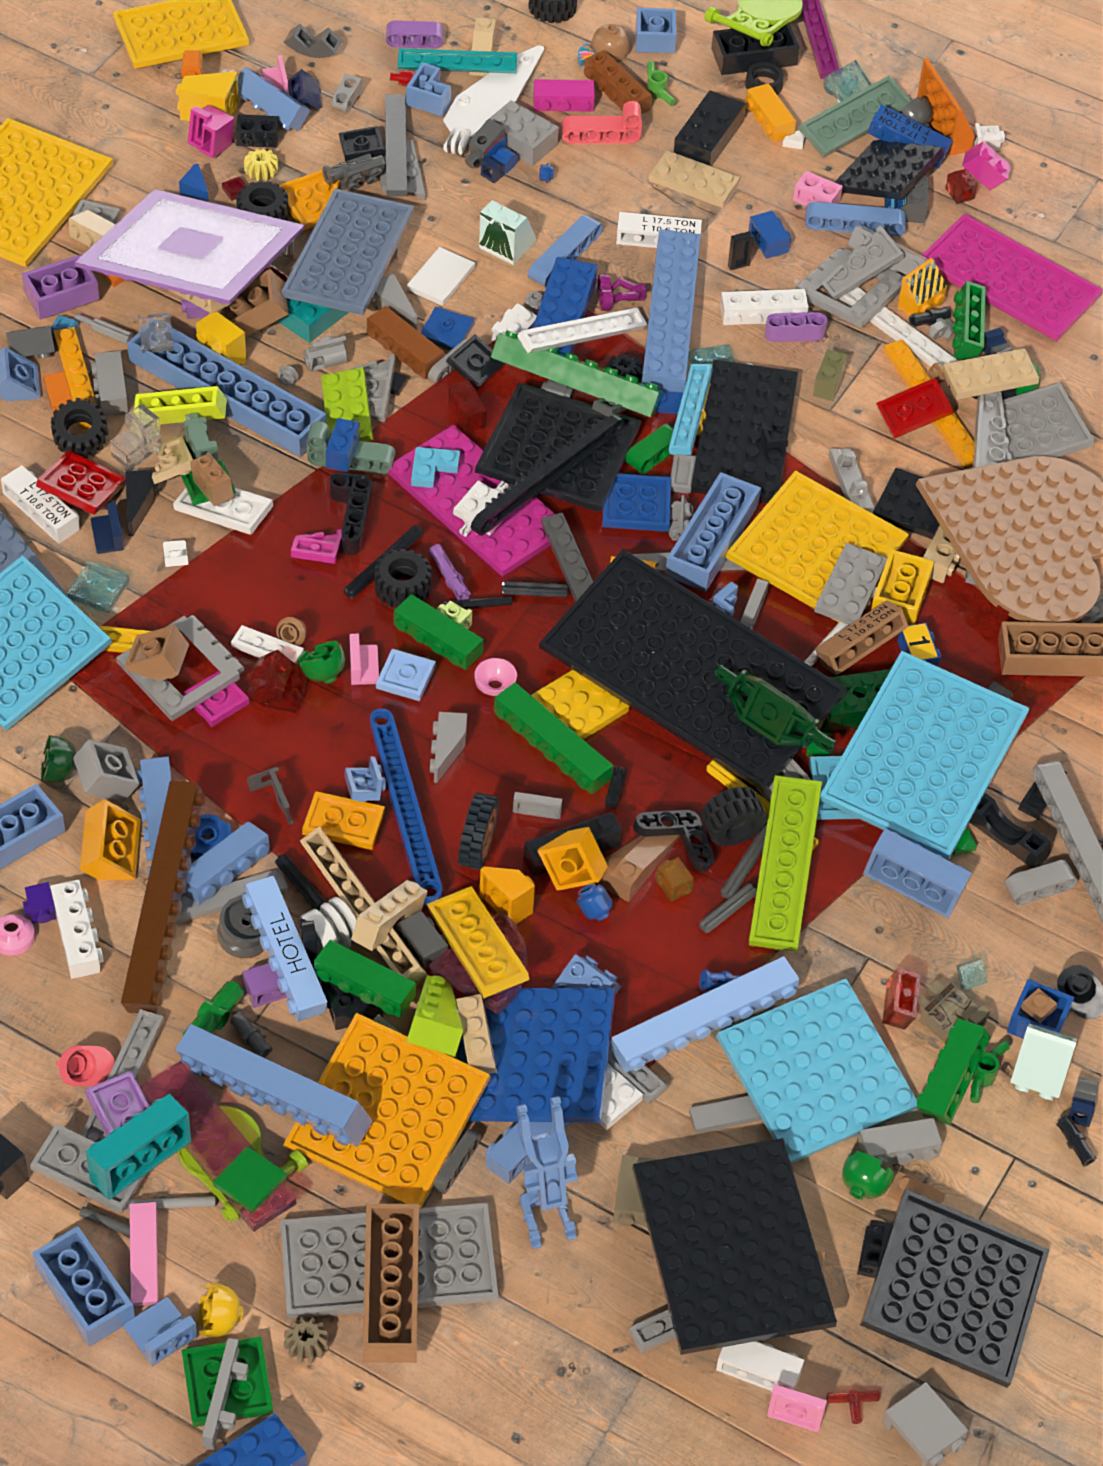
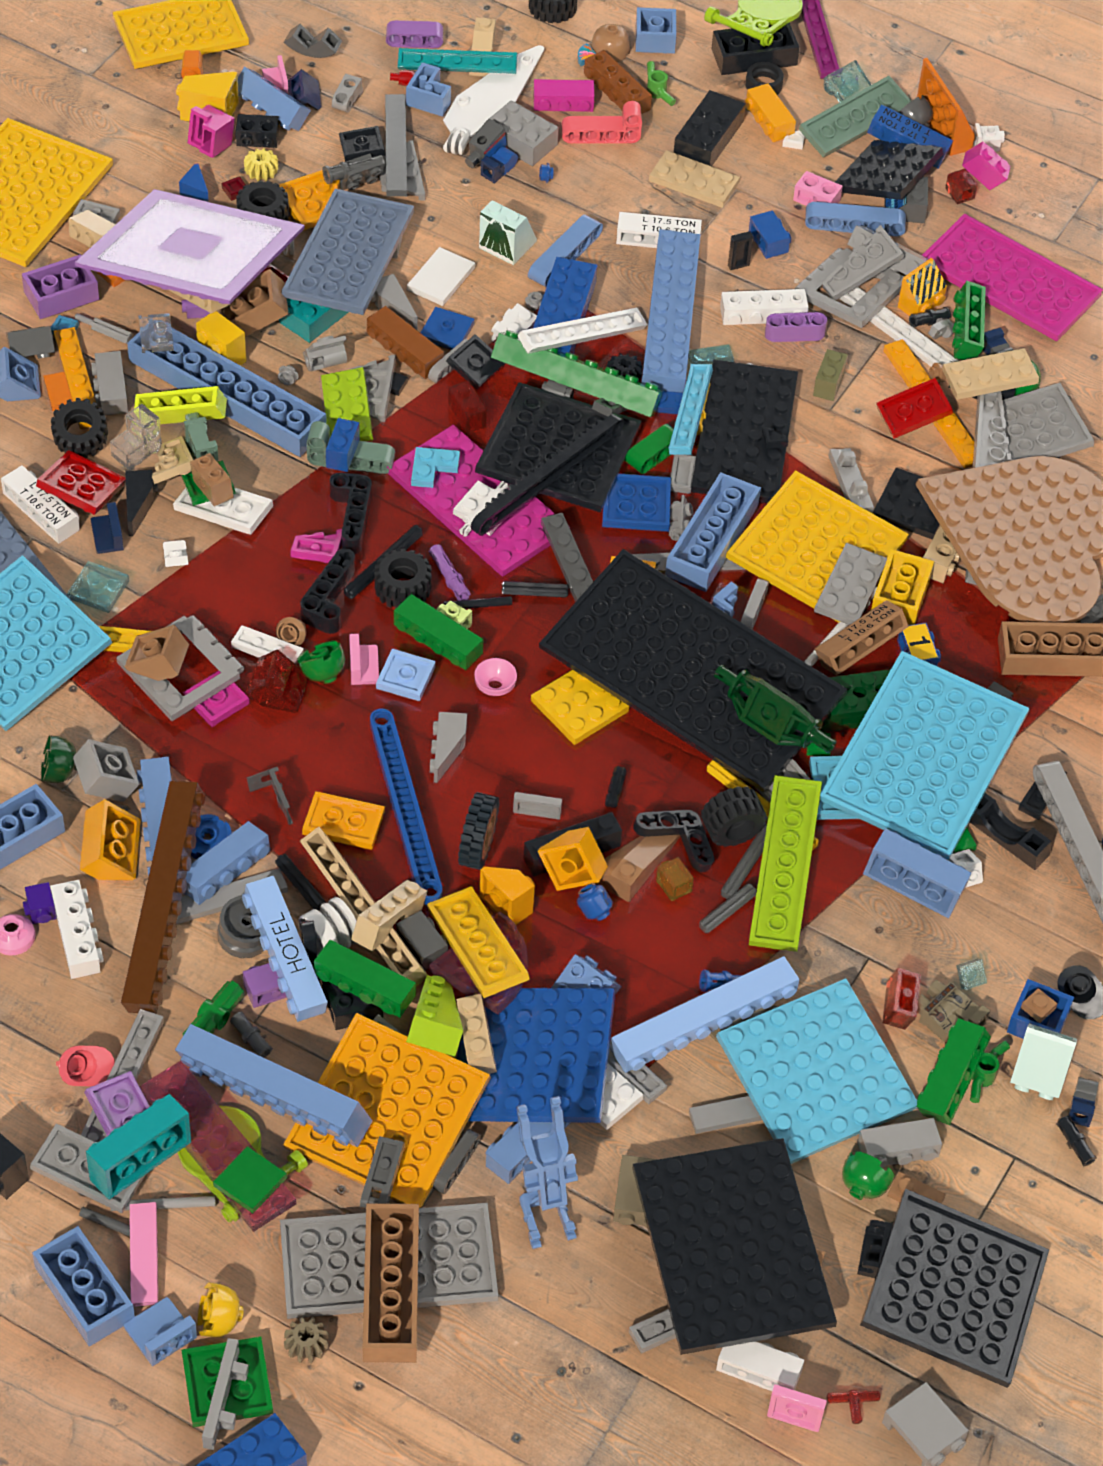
medium blue bracket [344,757,385,802] -> none
green brick [494,682,613,794] -> none
magenta piece [597,274,648,311] -> none
light grey beam [1005,860,1078,905] -> none
none -> black beam [300,549,355,634]
none -> dark grey plate [360,1136,405,1208]
none -> white bracket [948,849,983,888]

